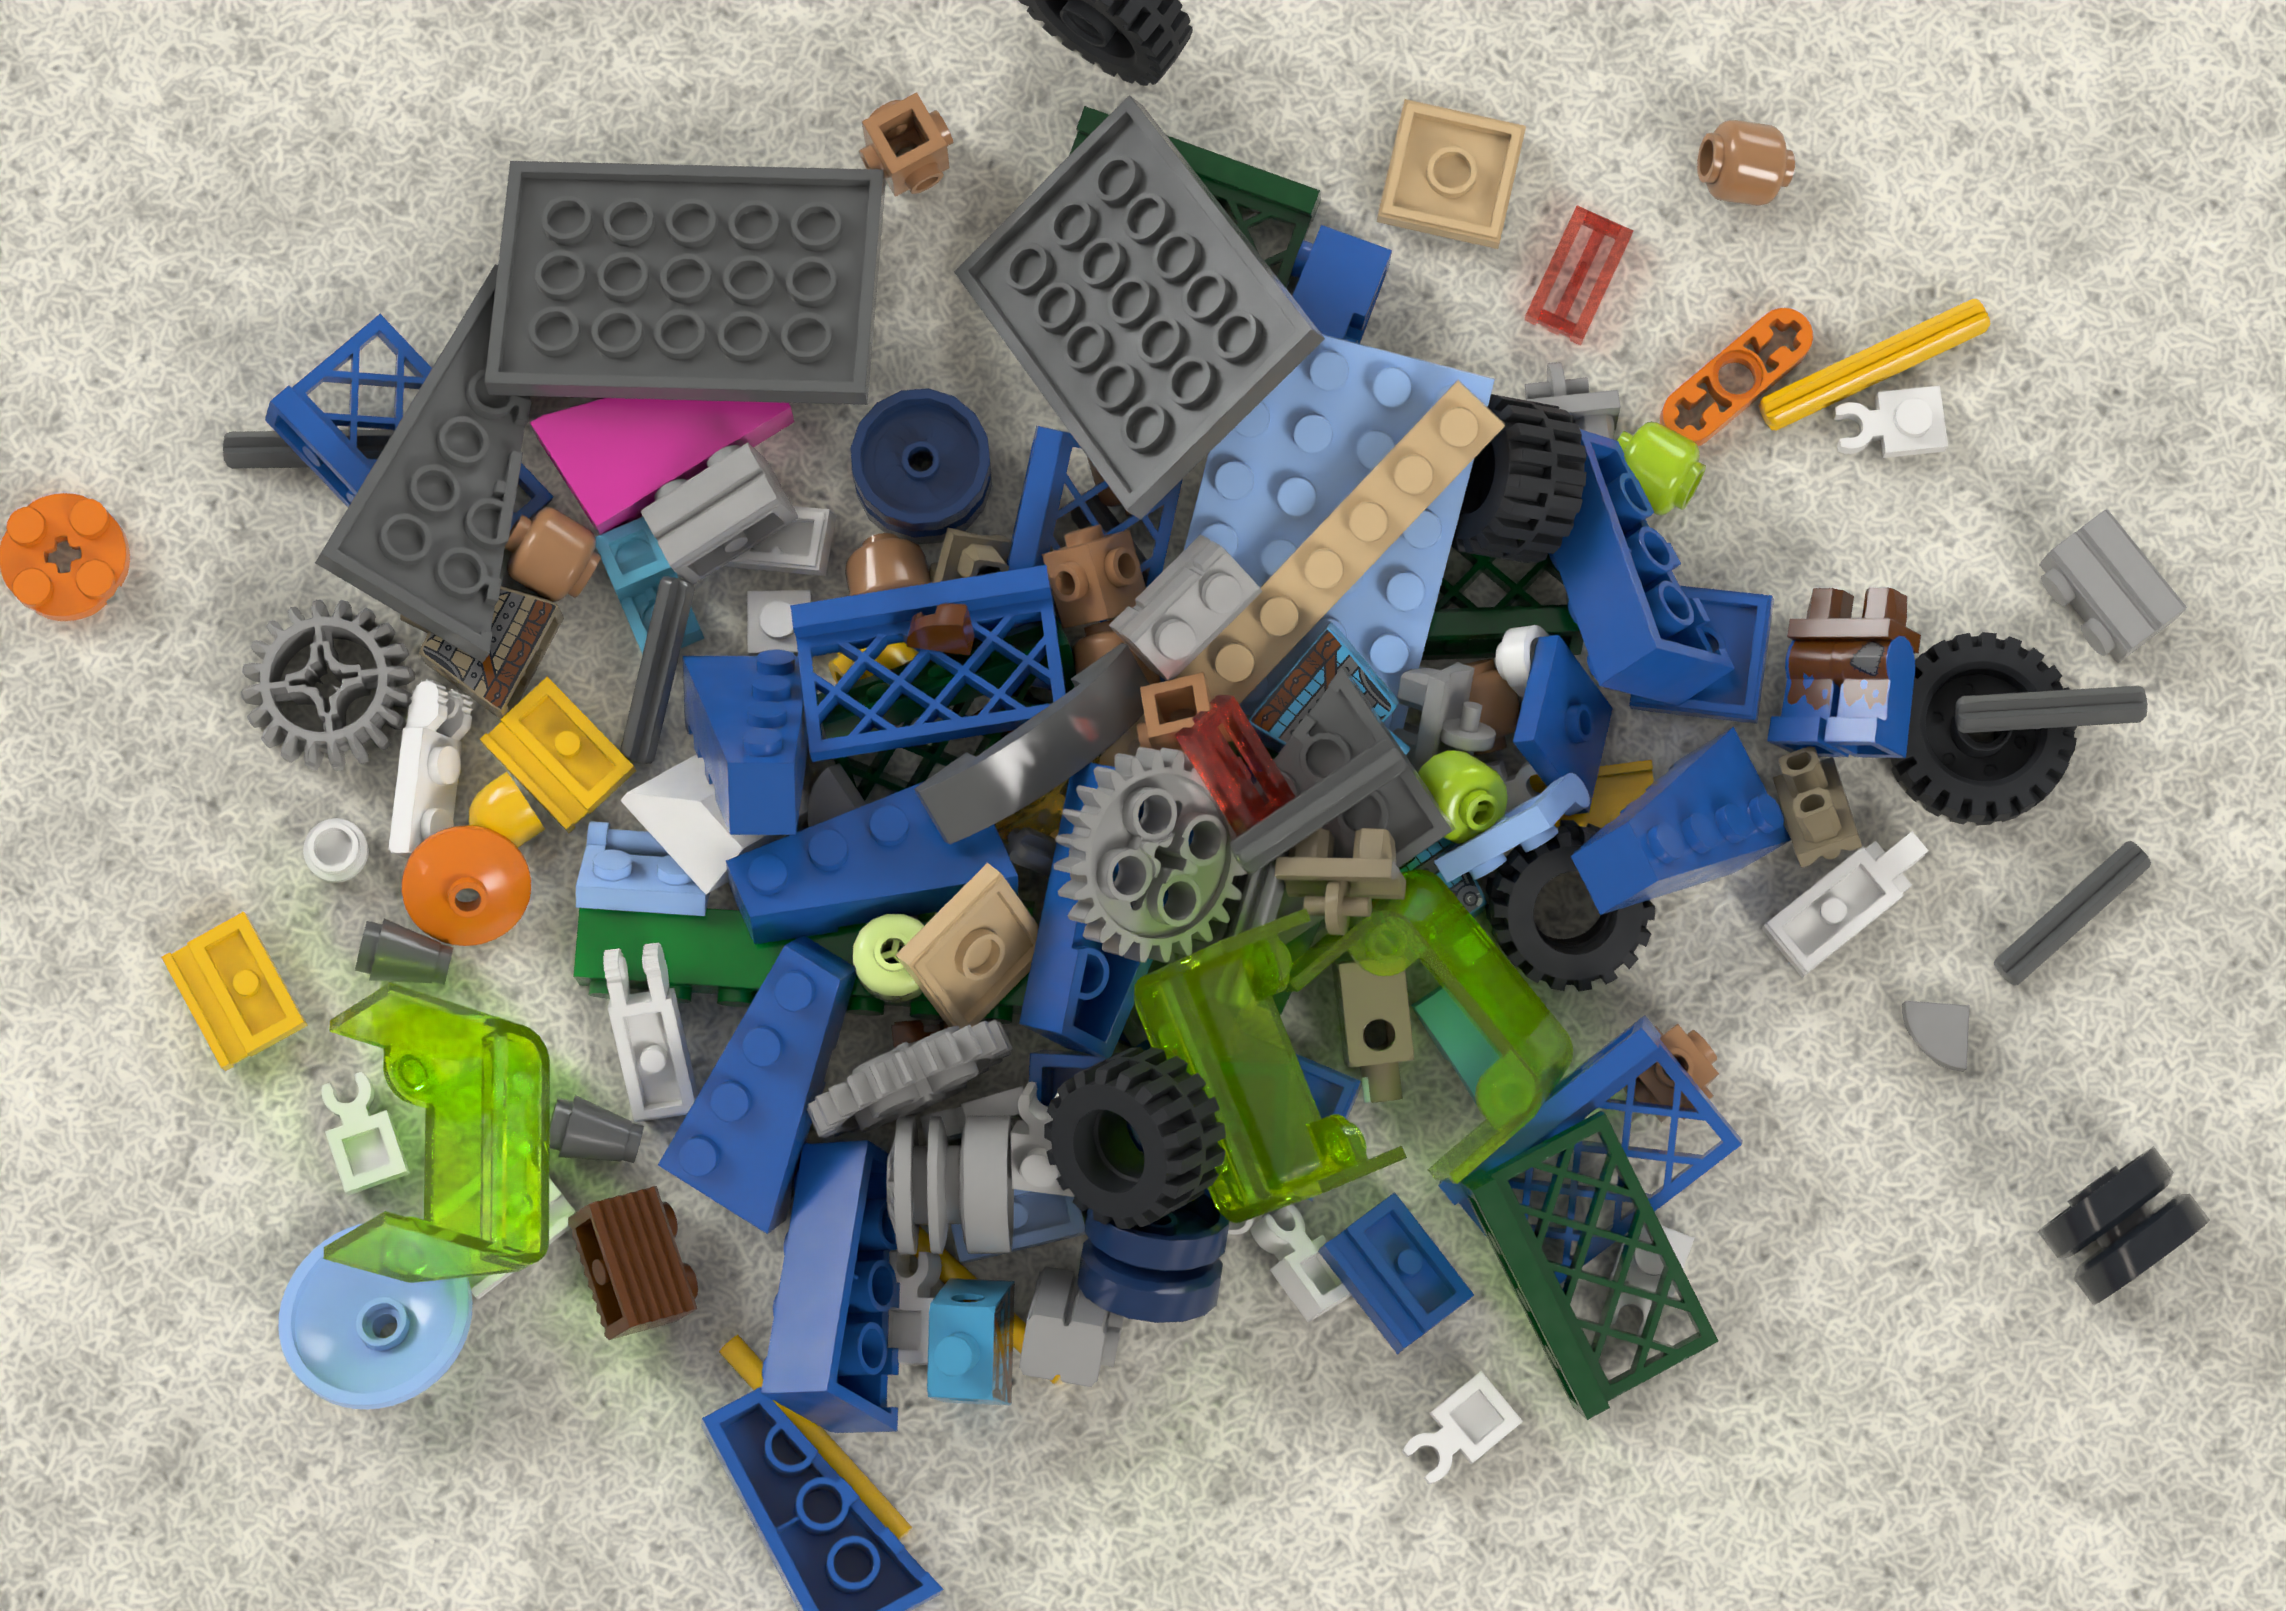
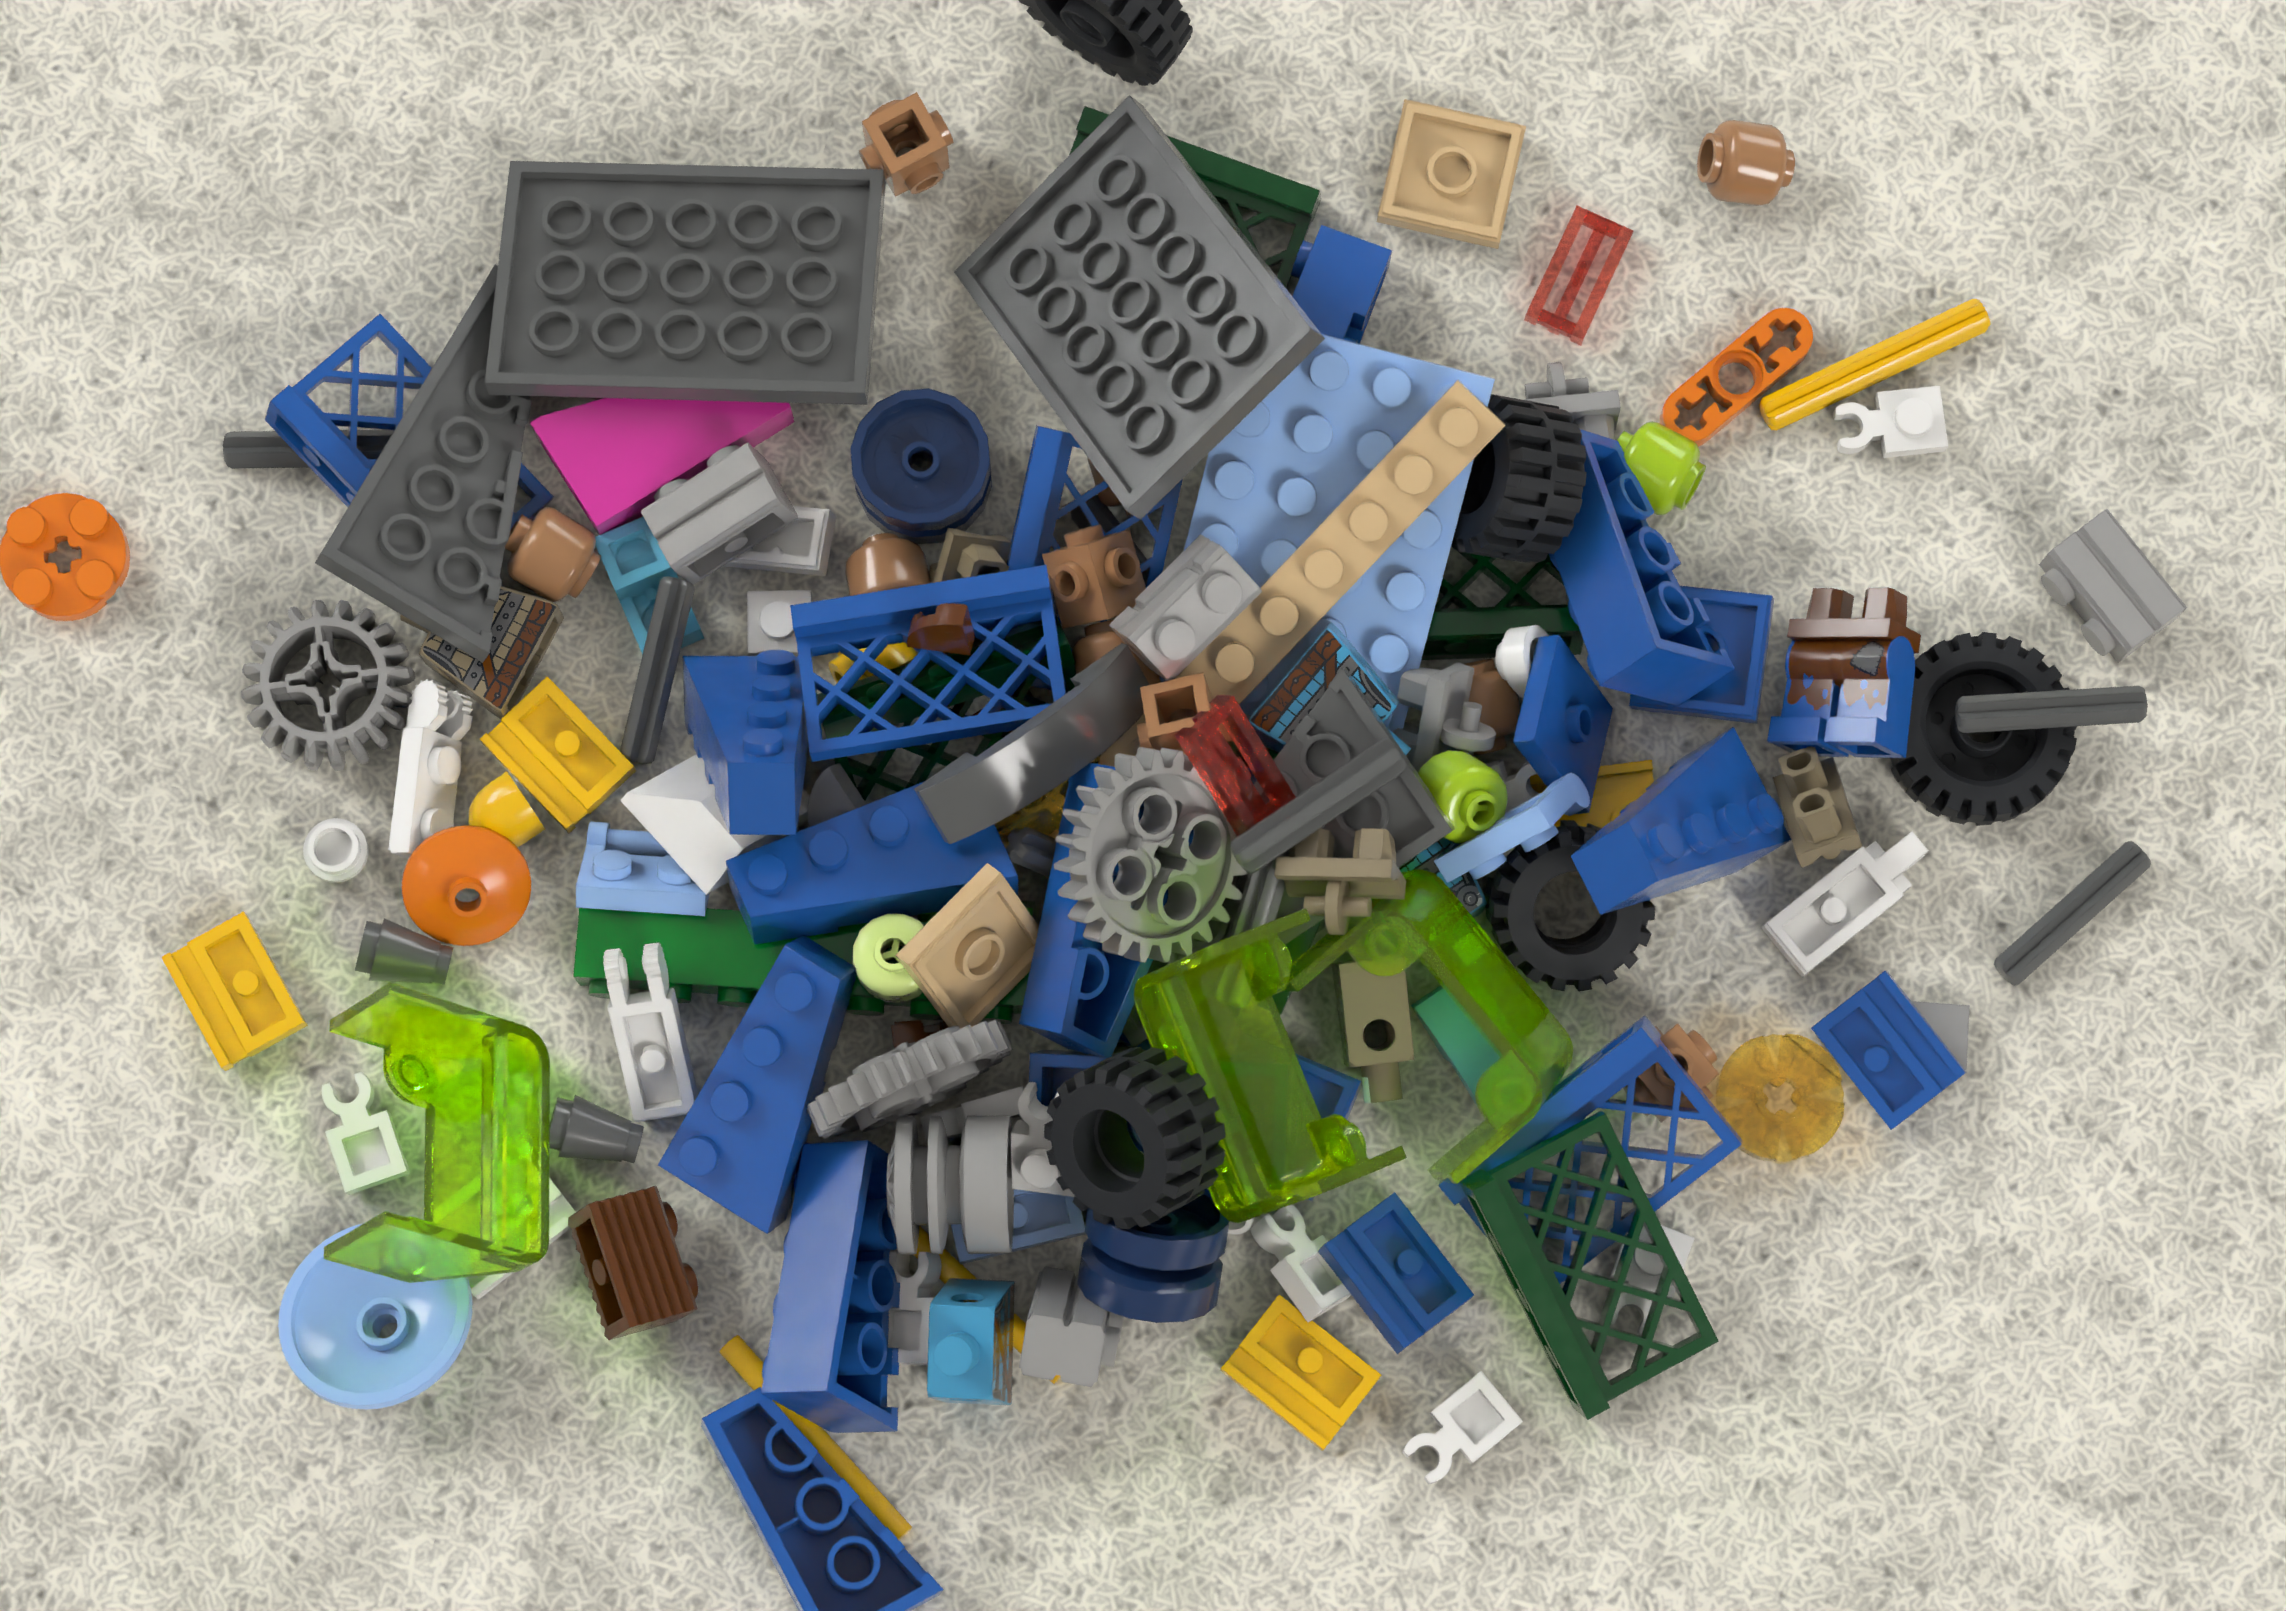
black wheel [2038,1146,2210,1305] -> none
none -> yellow plate [1220,1295,1382,1451]
none -> clear yellow plate [1713,1034,1845,1164]
none -> blue plate [1811,970,1967,1130]

